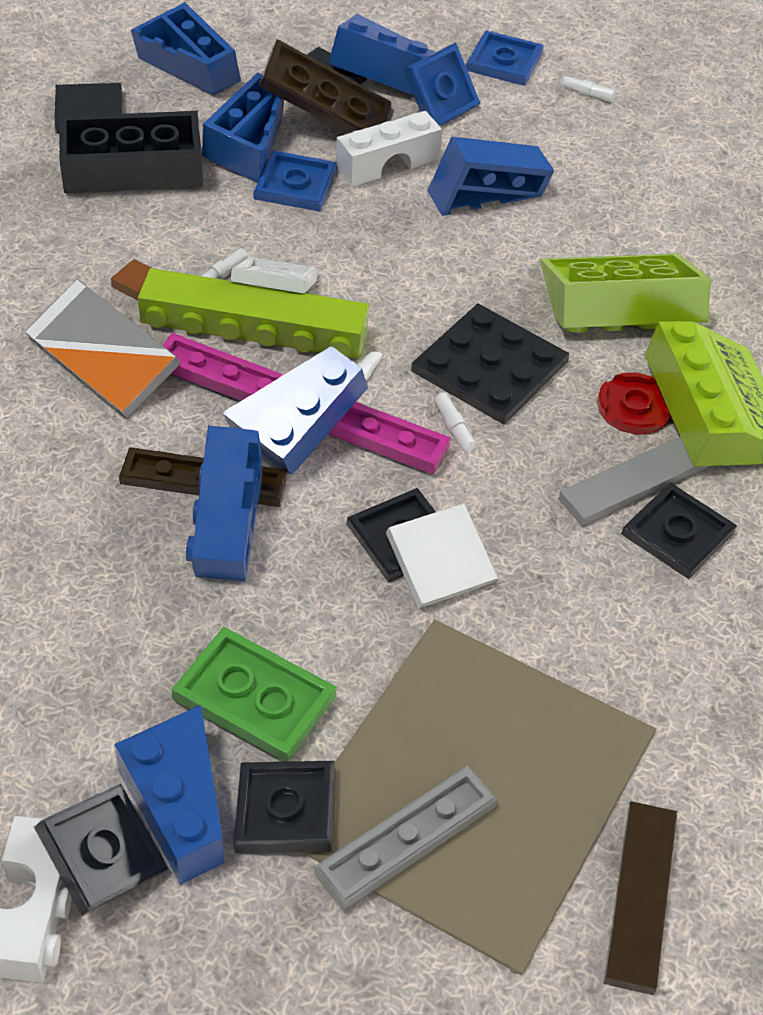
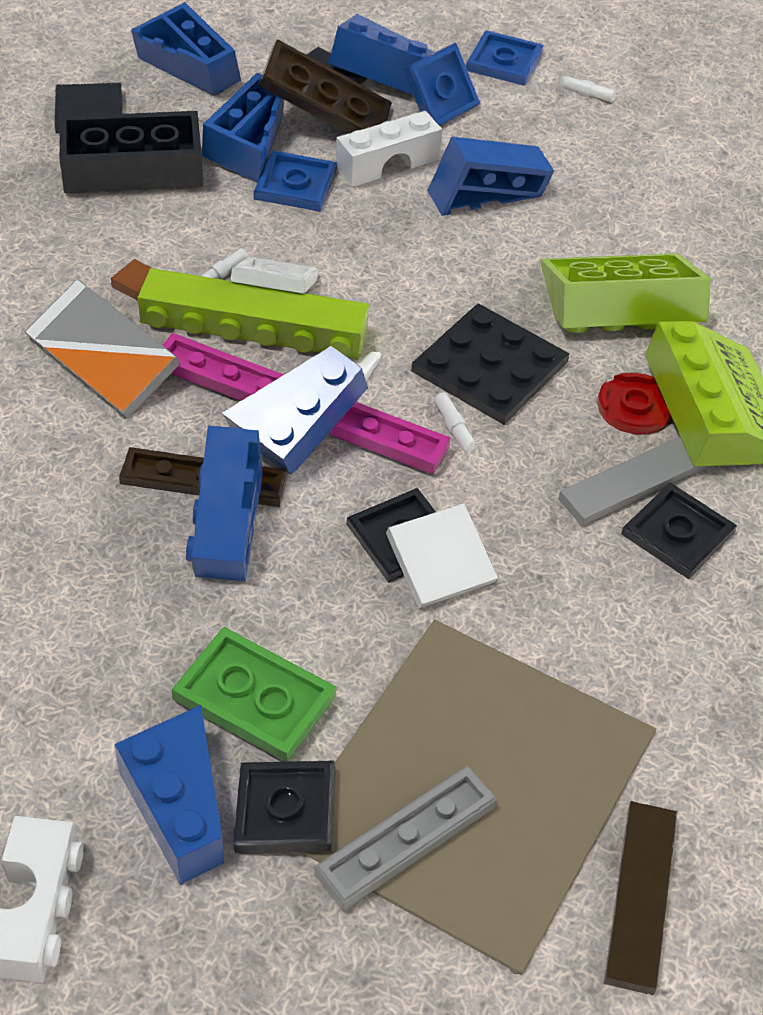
tile [34,783,168,916] -> none

